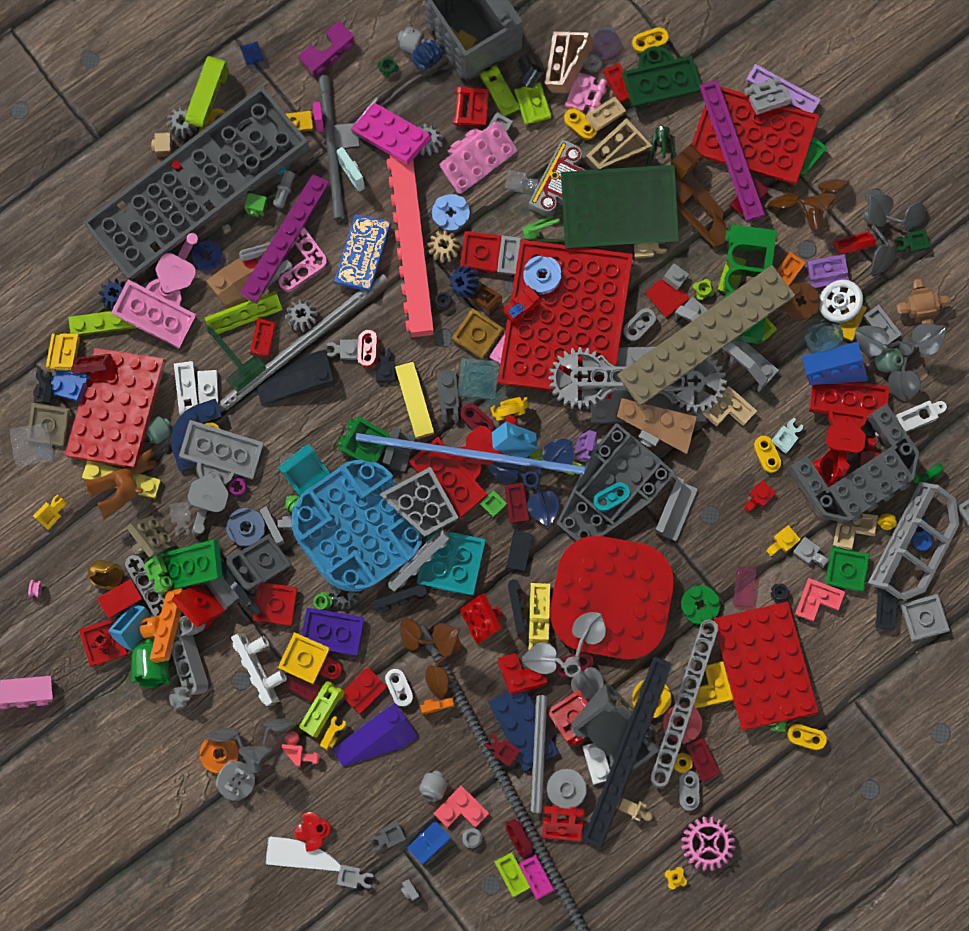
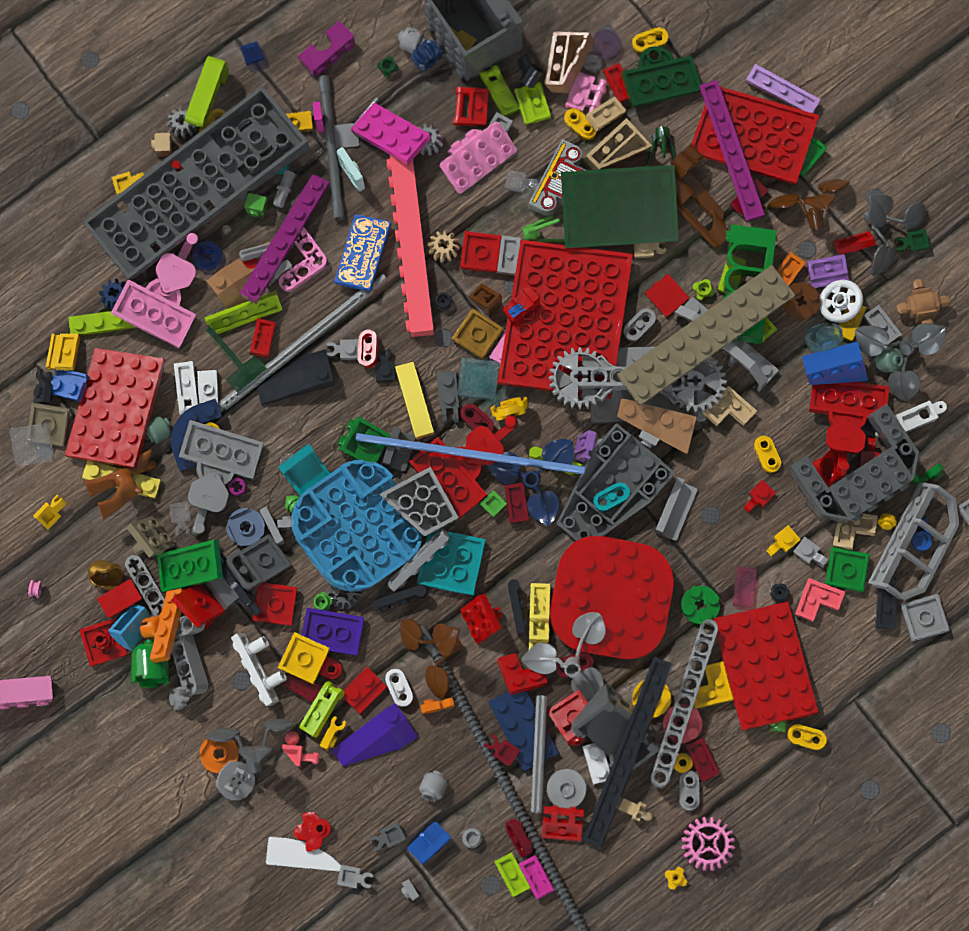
dark red plate [71,354,113,374] -> none
bright green plate [144,555,173,594] -> none
light grey gear [285,299,318,332] -> none
light blue plate [432,194,470,232] -> none
coral plate [433,786,489,828] -> none
dark blue gear [448,266,481,298] -> none
dark azure brick [492,422,537,458] -> none
black tile [506,530,533,572] -> none
light blue plate [524,256,561,295] -> none
light grey plate [662,263,689,290] -> none
light grey plate [744,78,792,114] -> none
light aqua plate [771,418,803,453] -> none
none -> yellow plate [112,172,144,195]

